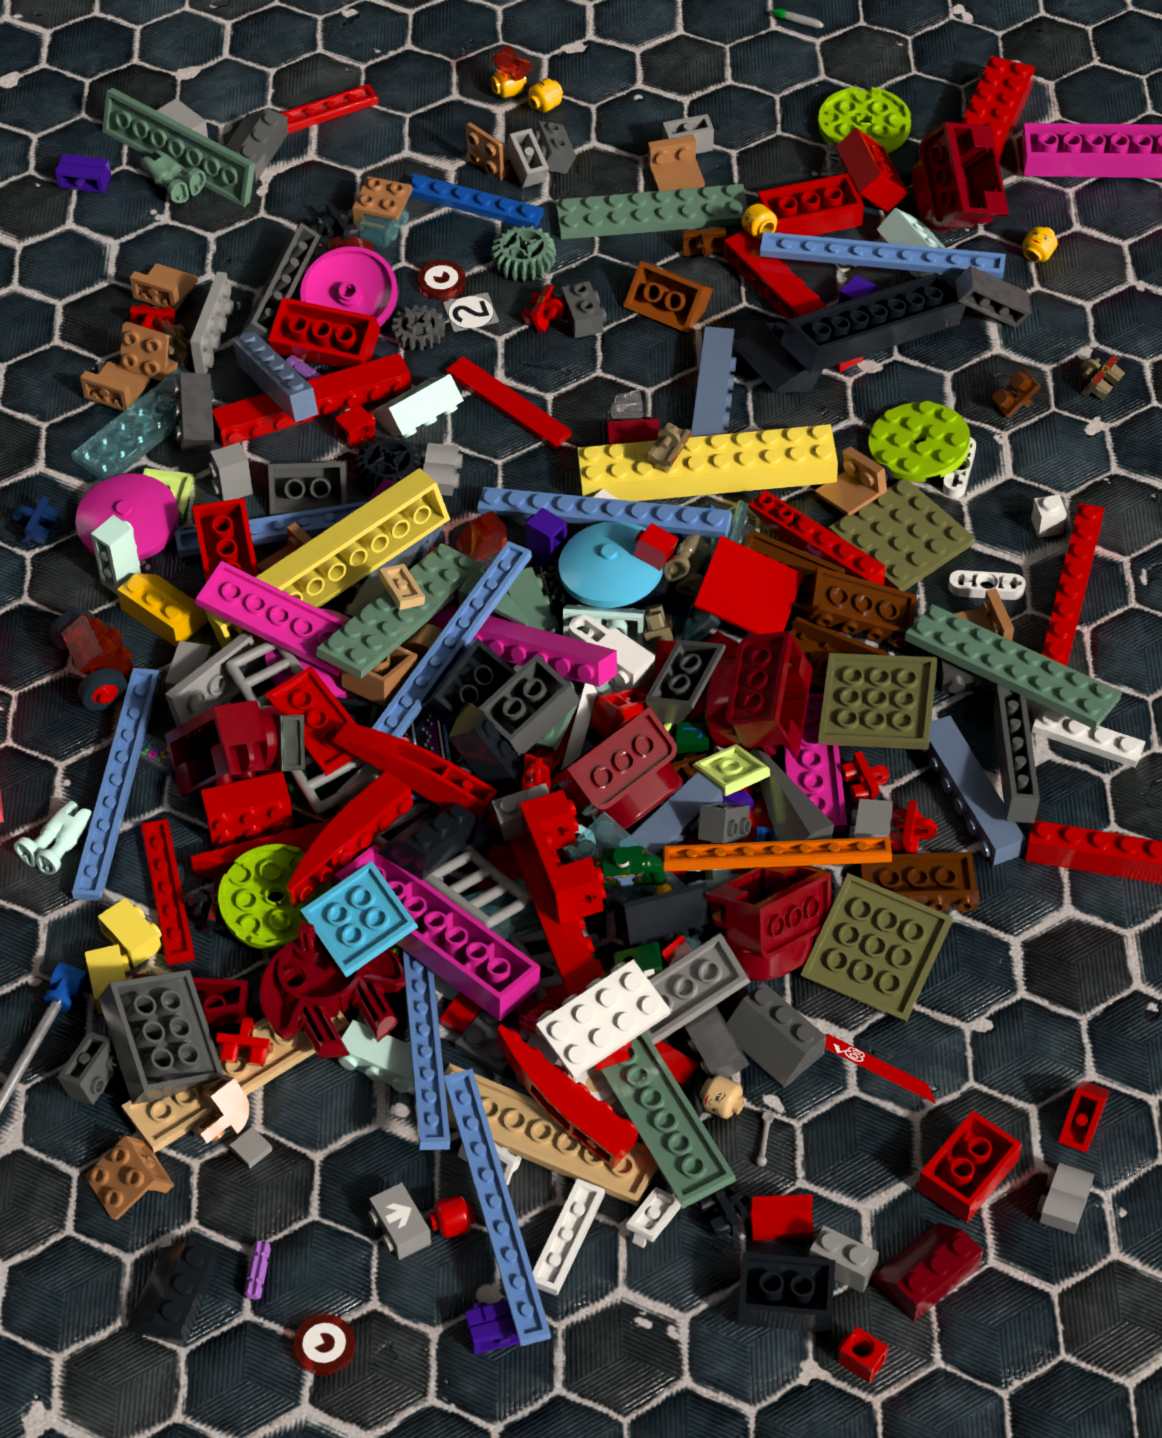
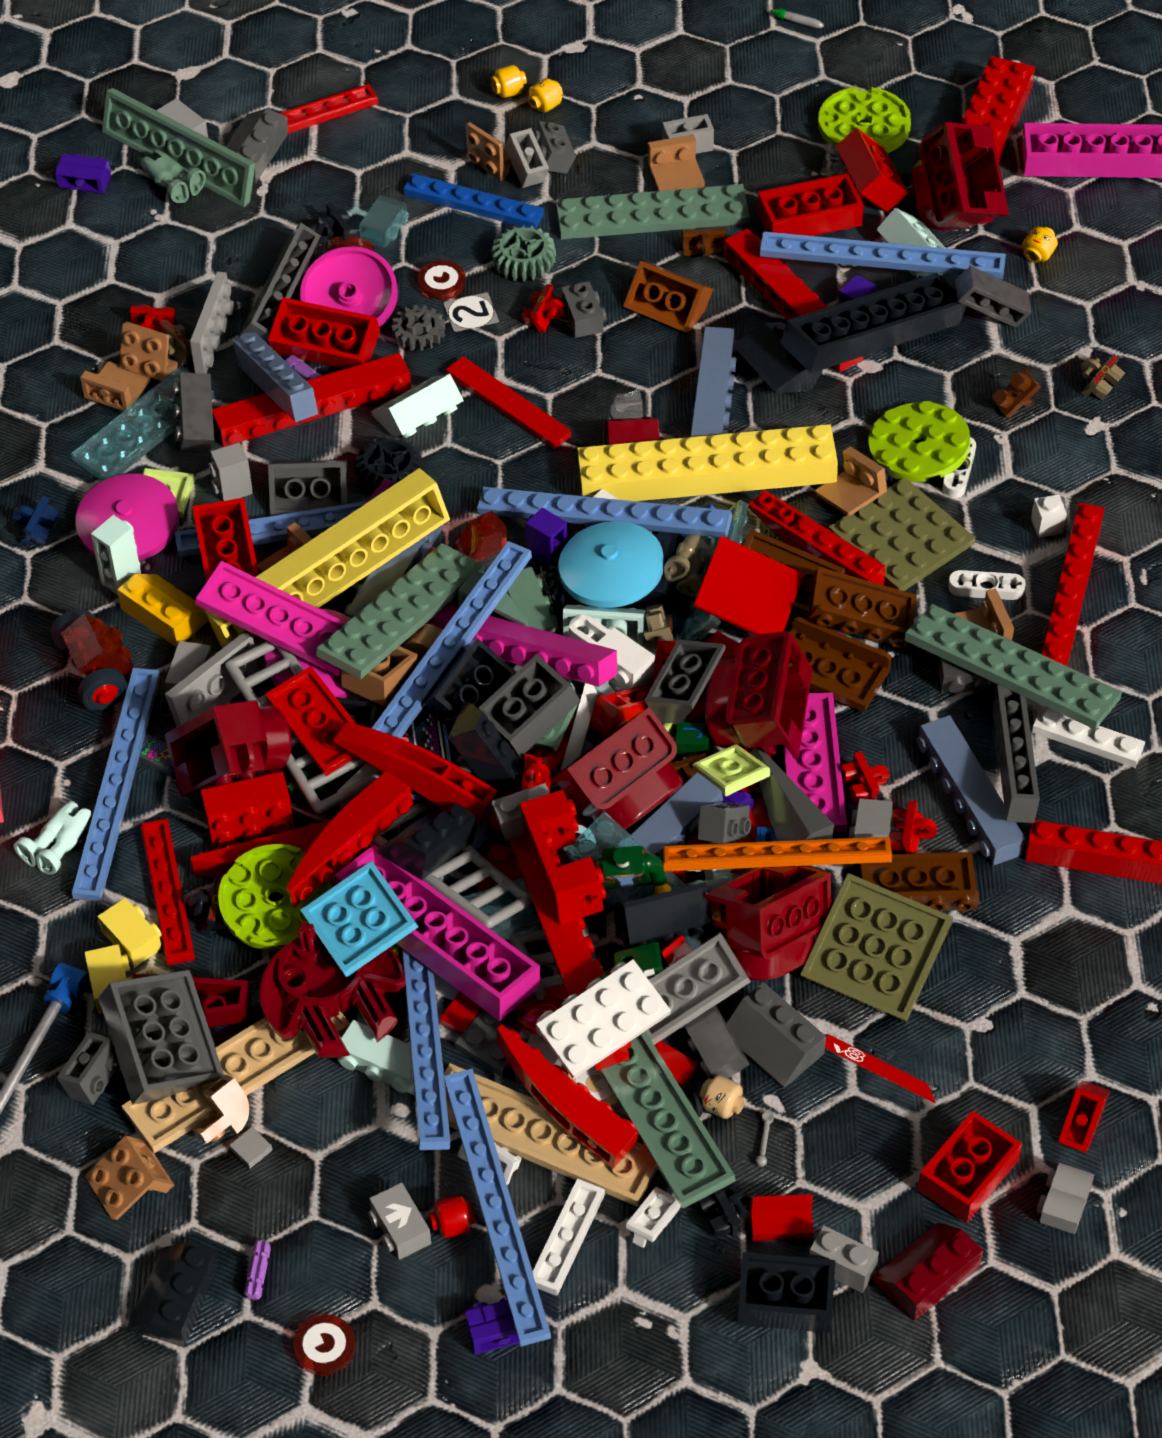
medium nougat bracket [130,264,198,312] -> none
red hips [216,1017,274,1067] -> none
pearl dark grey tile [275,715,305,771] -> none
red brick [335,405,376,450] -> none
medium nougat bracket [353,176,412,231] -> none
tan plate [379,564,425,610] -> none
light grey brick [423,443,463,496] -> none
clear red bracket [492,45,533,82] -> none
red brick [633,523,679,571] -> none
dark tan hips [648,422,691,471] -> none
yellow head [741,204,777,239] -> none
olive plate [818,653,937,750] -> none
red brick [837,1326,889,1383] -> none

